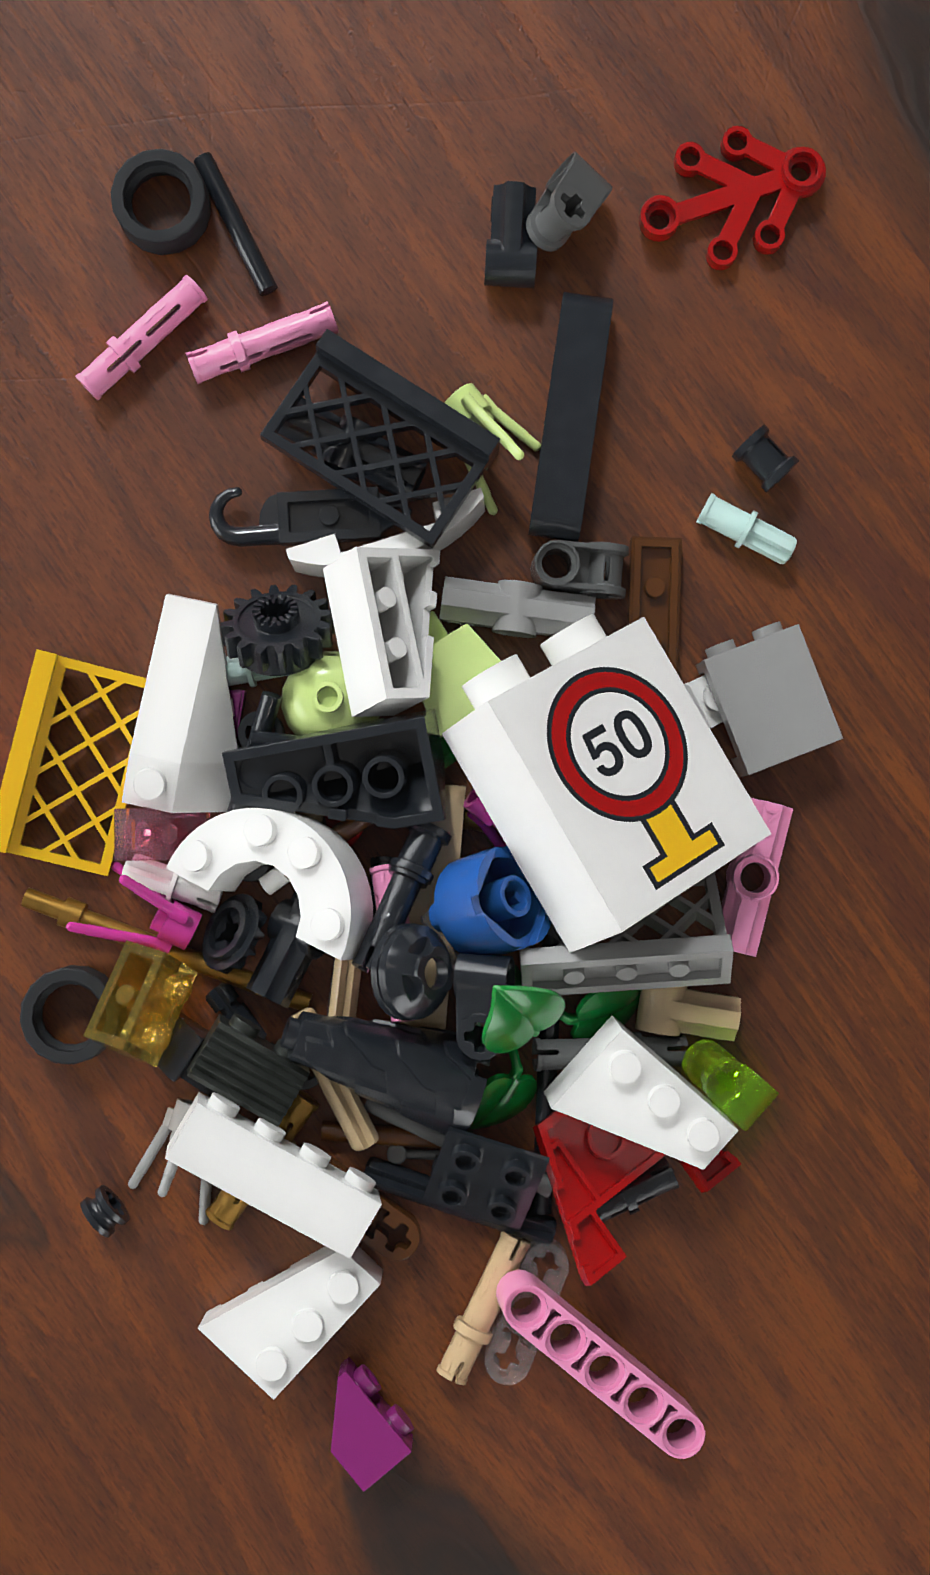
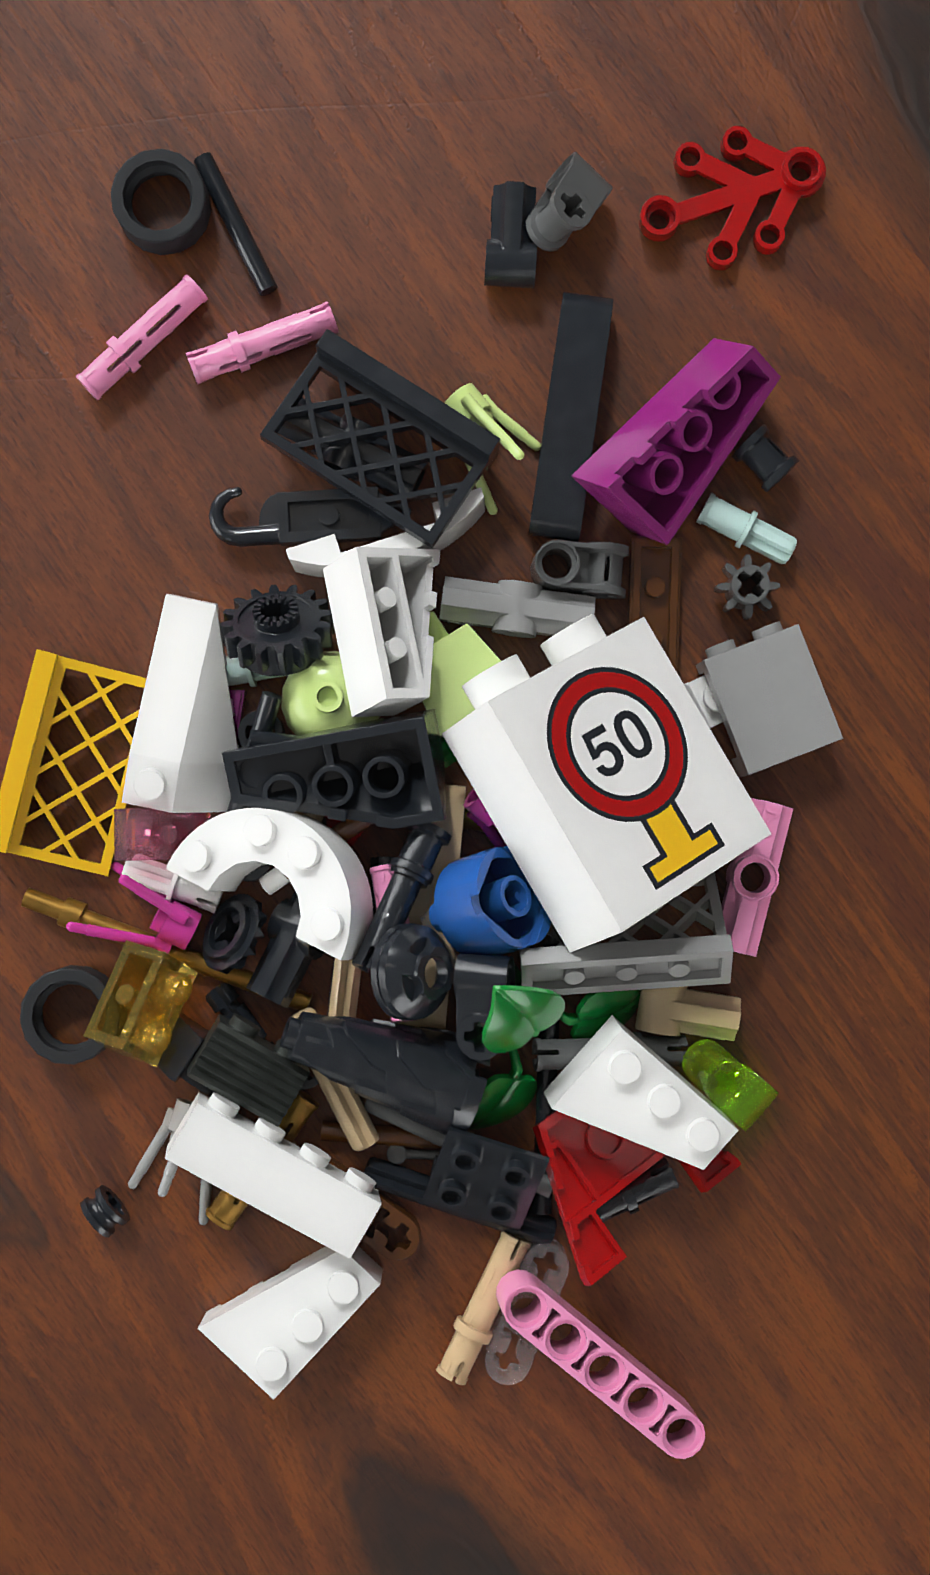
magenta slope [331,1357,414,1492] -> none
none -> magenta wedge [571,338,781,545]
none -> dark grey gear [714,554,780,620]

